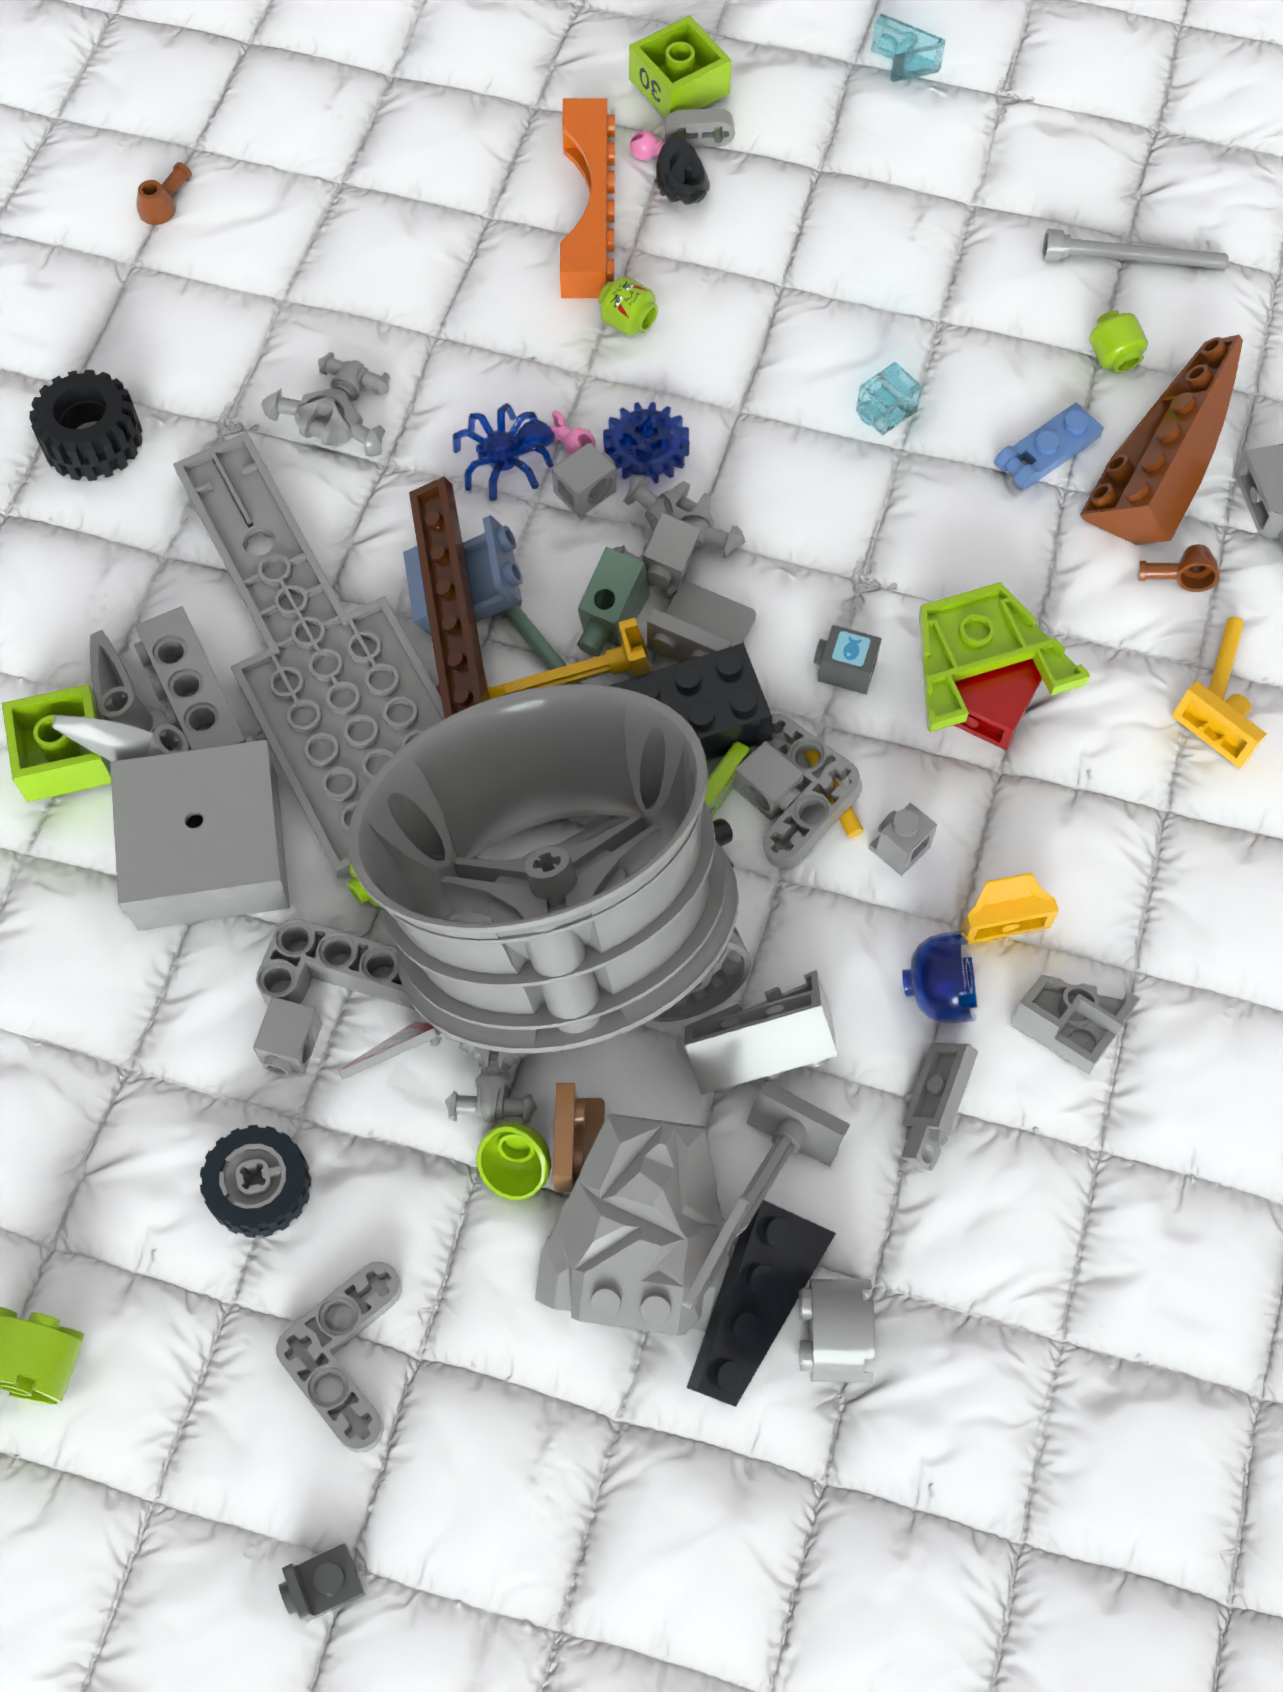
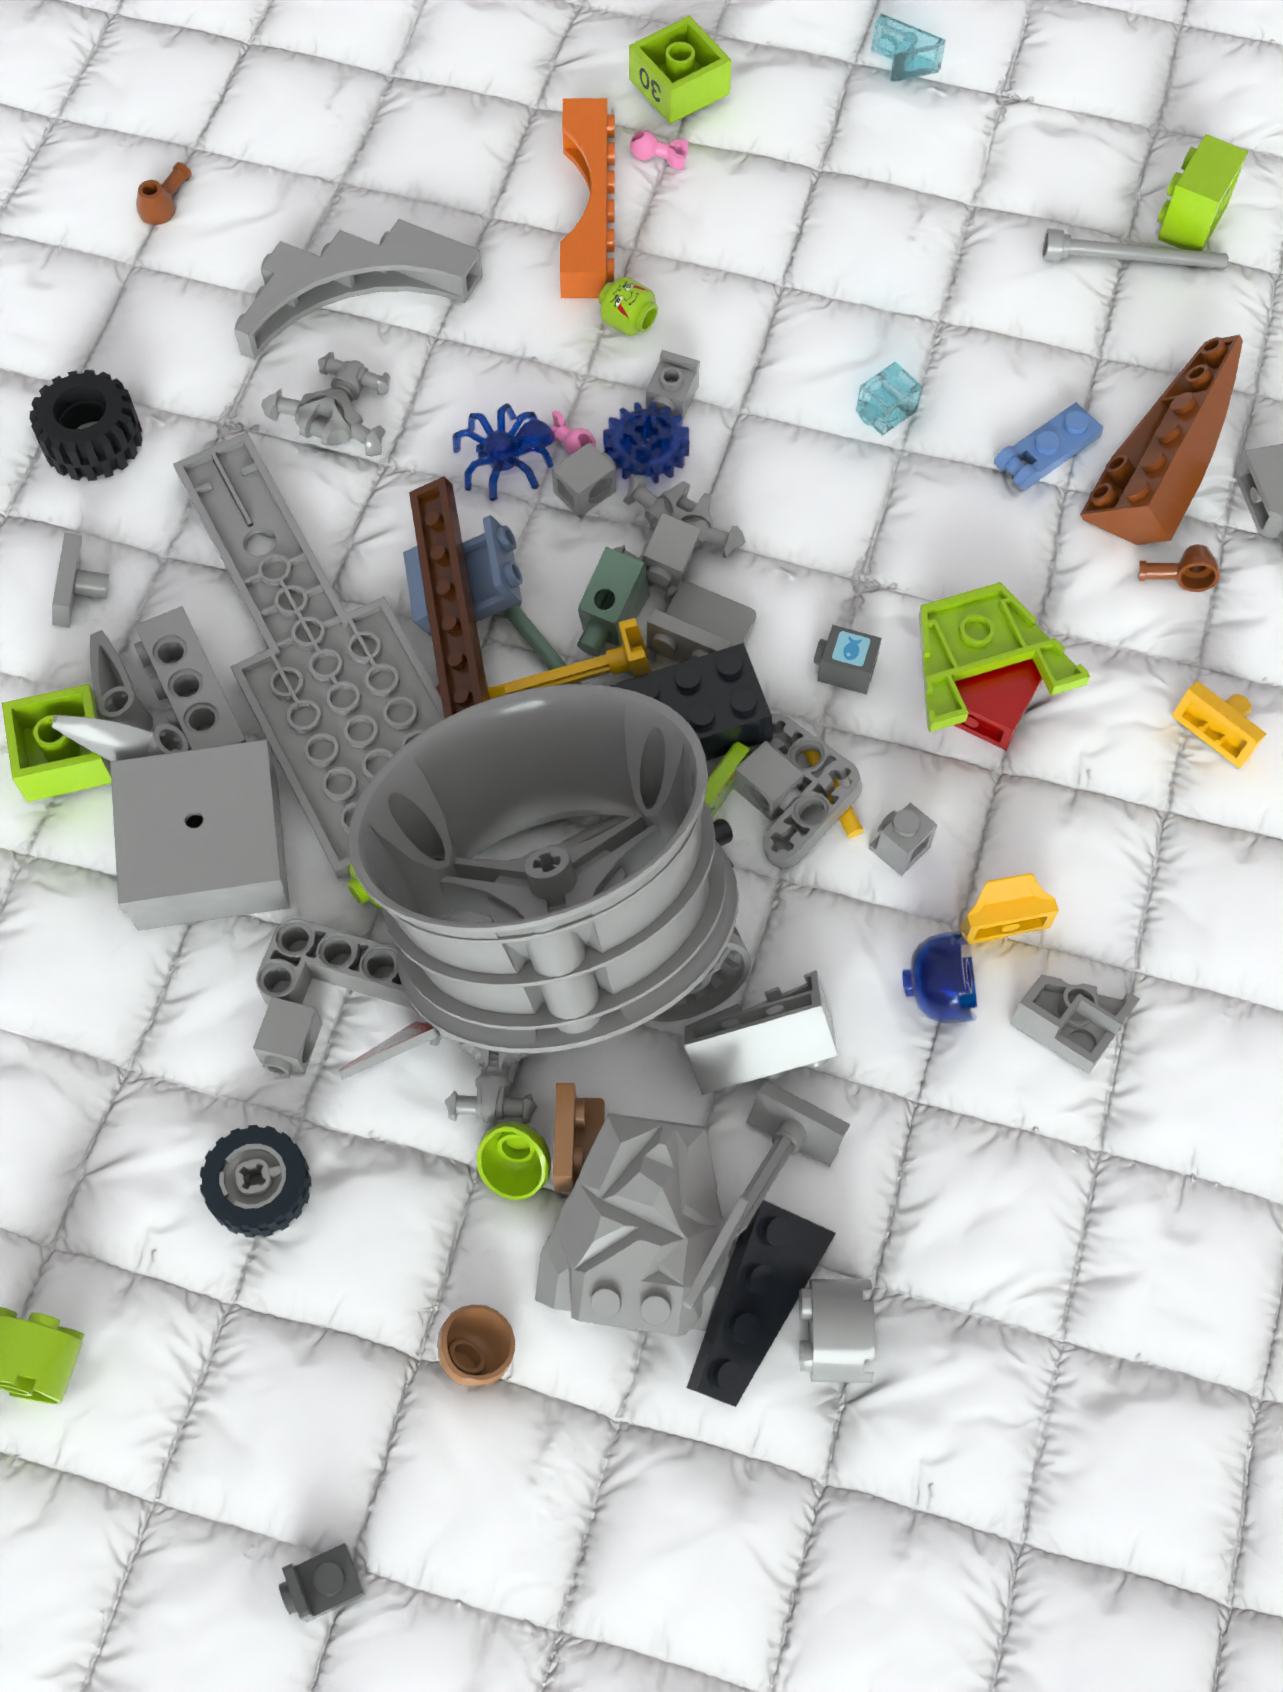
light grey beam [276,1262,402,1453] -> none
black hat [654,138,710,205] -> none
light grey beam [664,108,735,148] -> none
light grey hinge [901,1043,978,1171] -> none
lime head [1089,310,1148,373] -> none
yellow piece [1209,617,1244,701] -> none
none -> light grey tile [52,533,109,628]
none -> light grey arch [234,219,483,360]
none -> medium nougat piece [437,1305,515,1386]
none -> light grey brick [646,350,700,422]
none -> lime brick [1157,134,1249,251]

